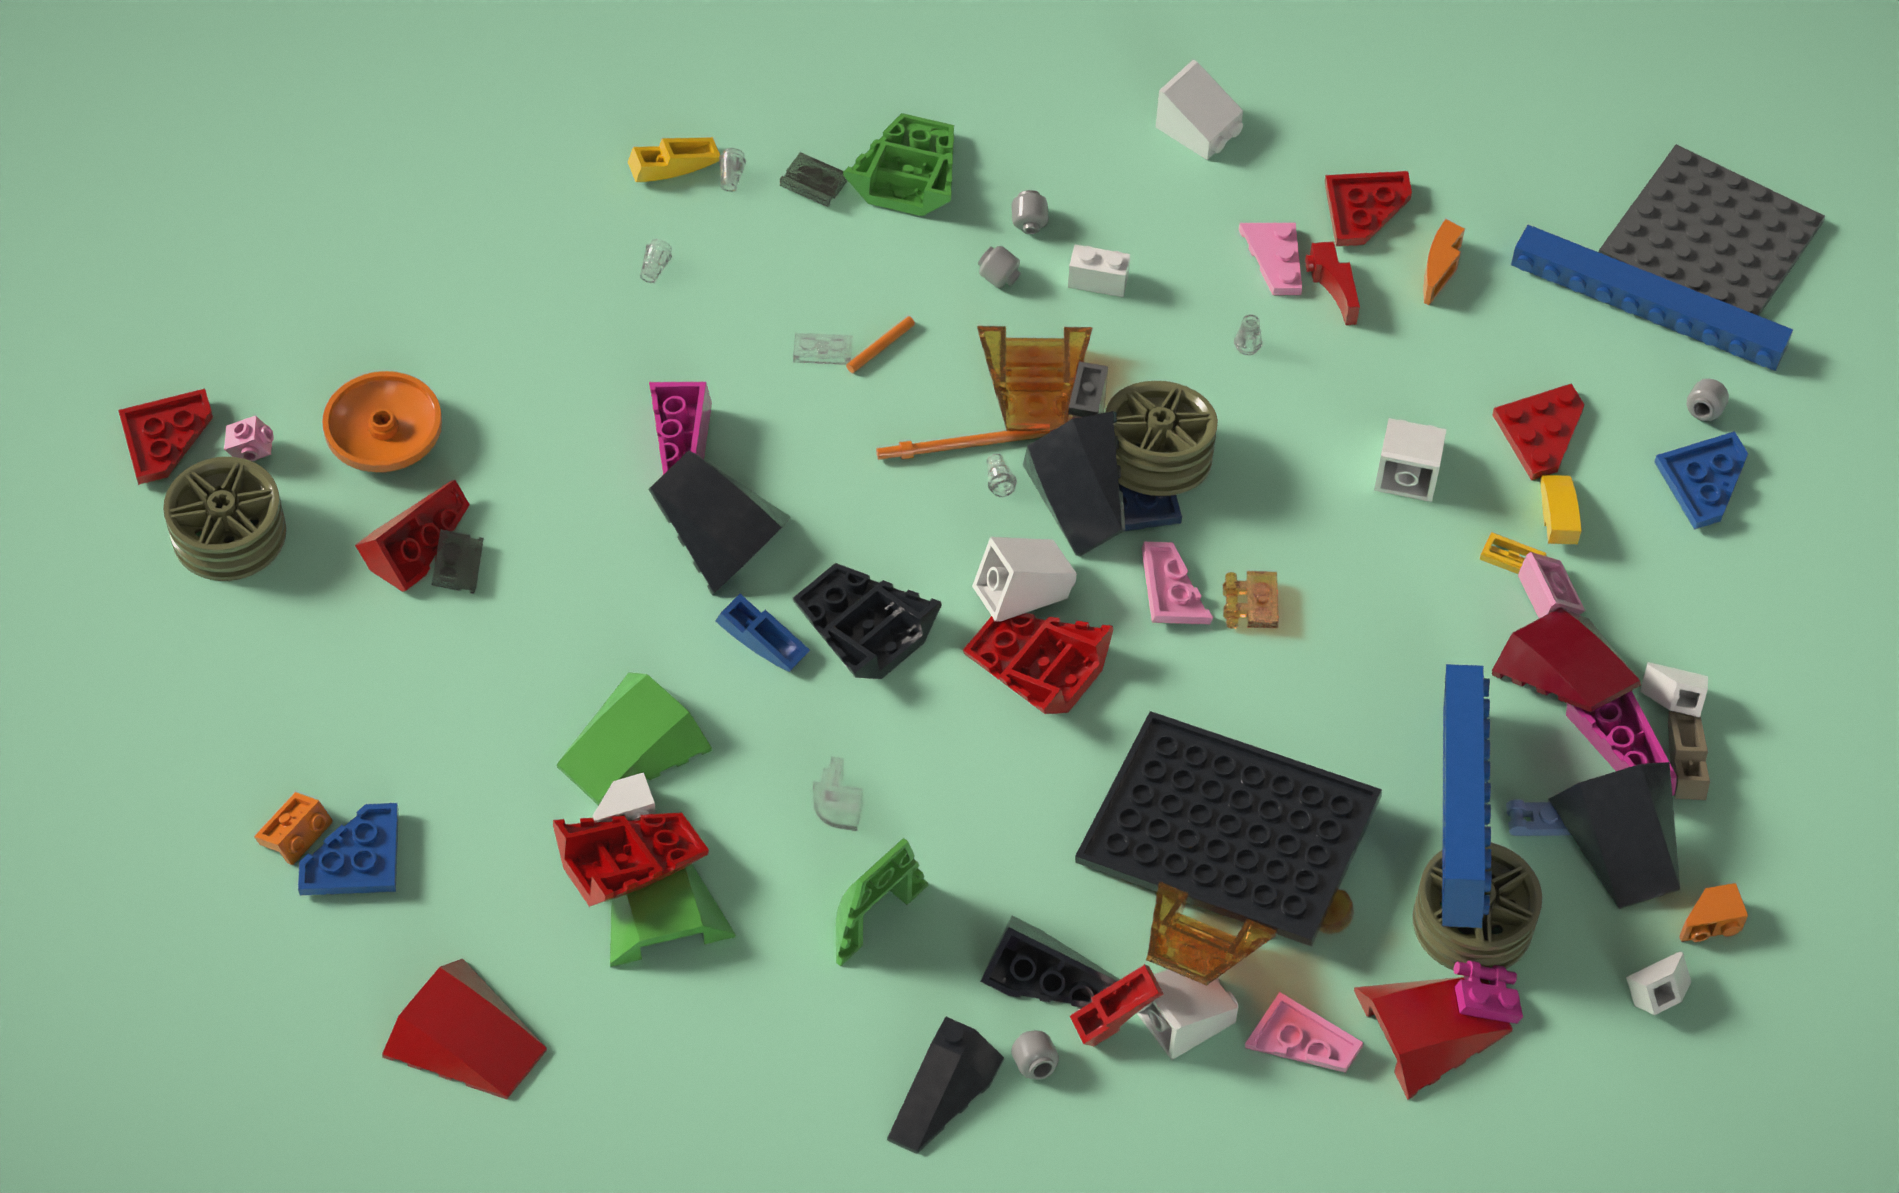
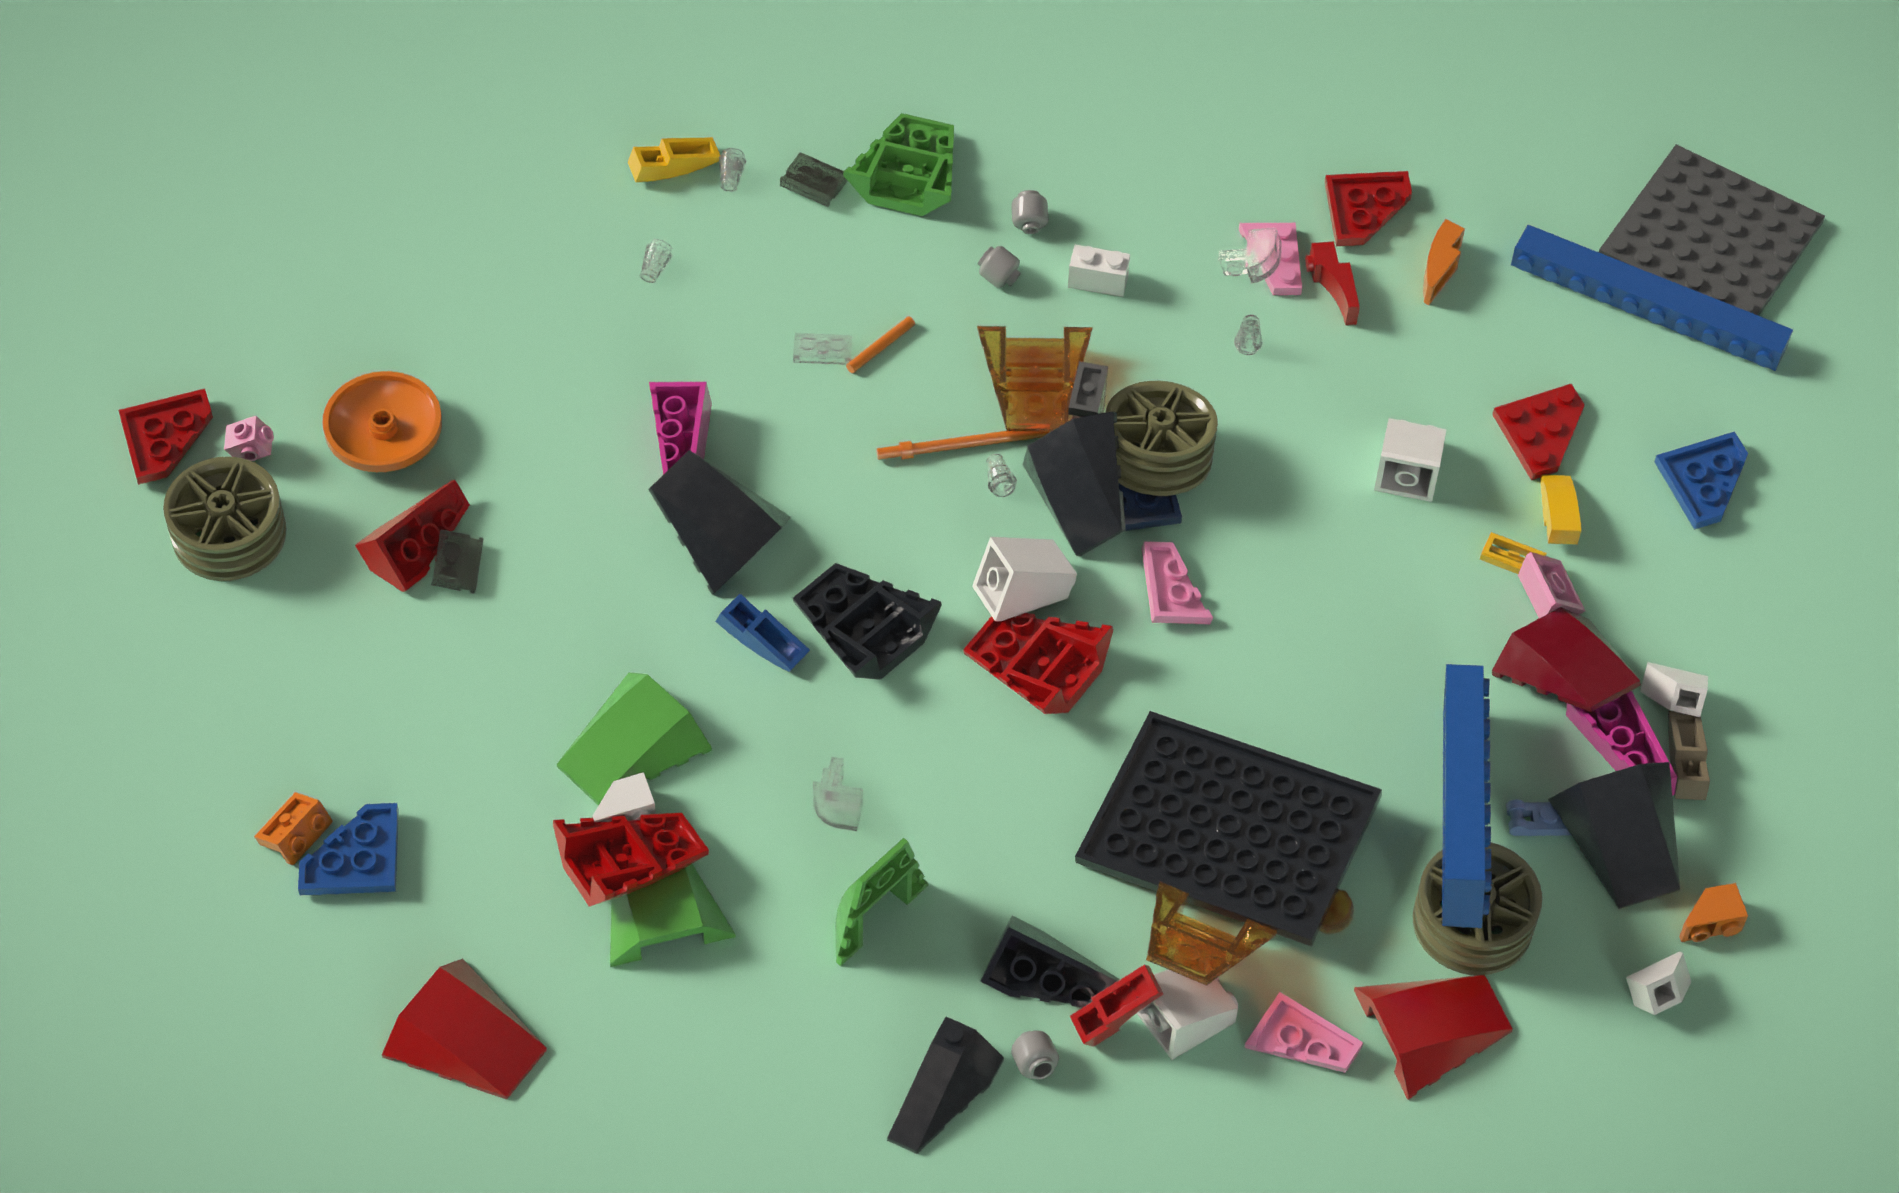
white slope [1156,59,1243,160] -> none
clear orange plate [1222,571,1279,629] -> none
dark pink plate [1454,961,1523,1024] -> none
light grey head [1686,378,1729,422] -> none
none -> clear brick [1218,227,1282,283]

